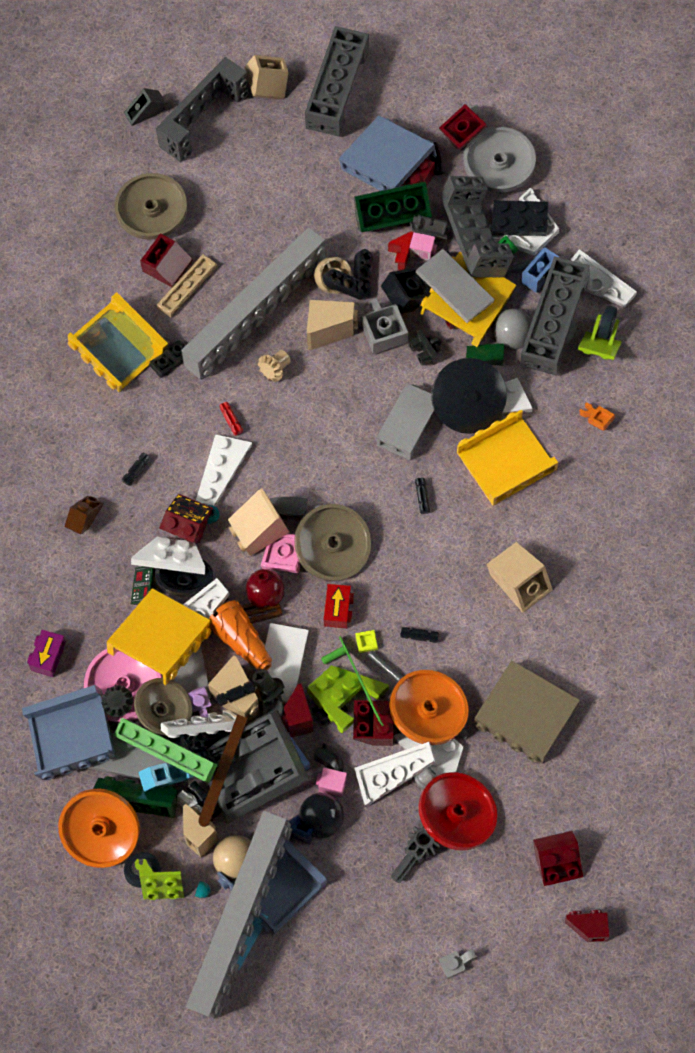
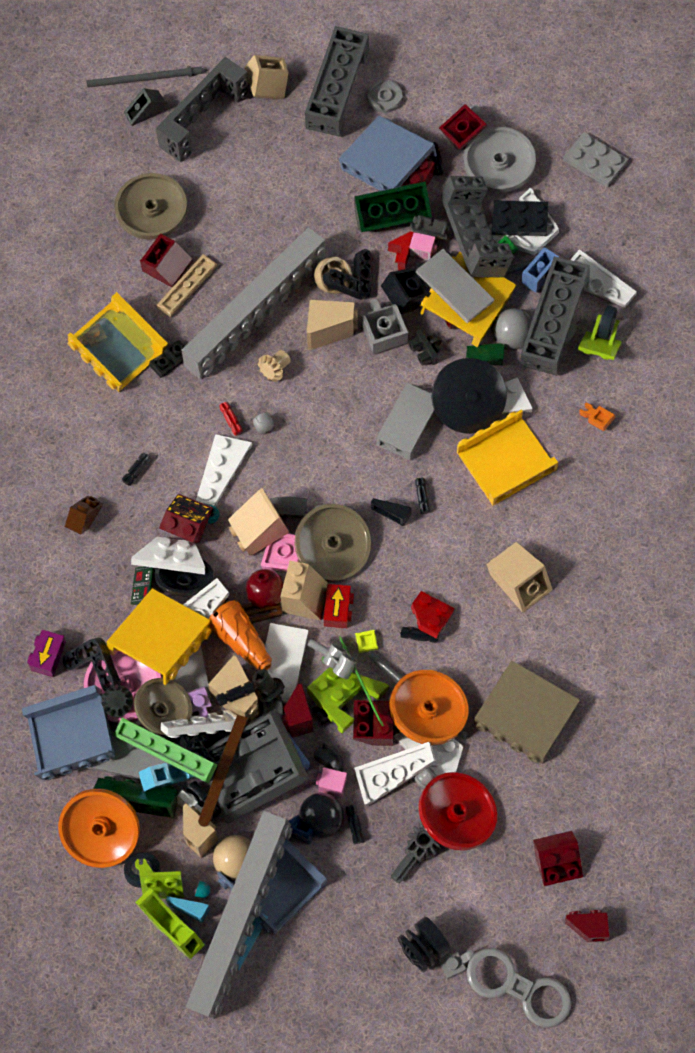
none -> black beam [63,637,121,692]
none -> dark grey bar [86,66,202,87]
none -> lime arch [135,888,205,959]
none -> medium azure slope [166,896,210,923]
none -> light grey piece [253,412,274,434]
none -> tan slope [281,561,329,620]
none -> light grey beam [308,639,358,679]
none -> black axle [346,804,364,844]
none -> light grey tile [367,80,403,113]
none -> black slope [371,498,412,526]
none -> black wheel [397,916,452,973]
none -> red plate [411,591,455,638]
none -> light grey bar [467,948,571,1028]
none -> light grey plate [563,132,628,187]

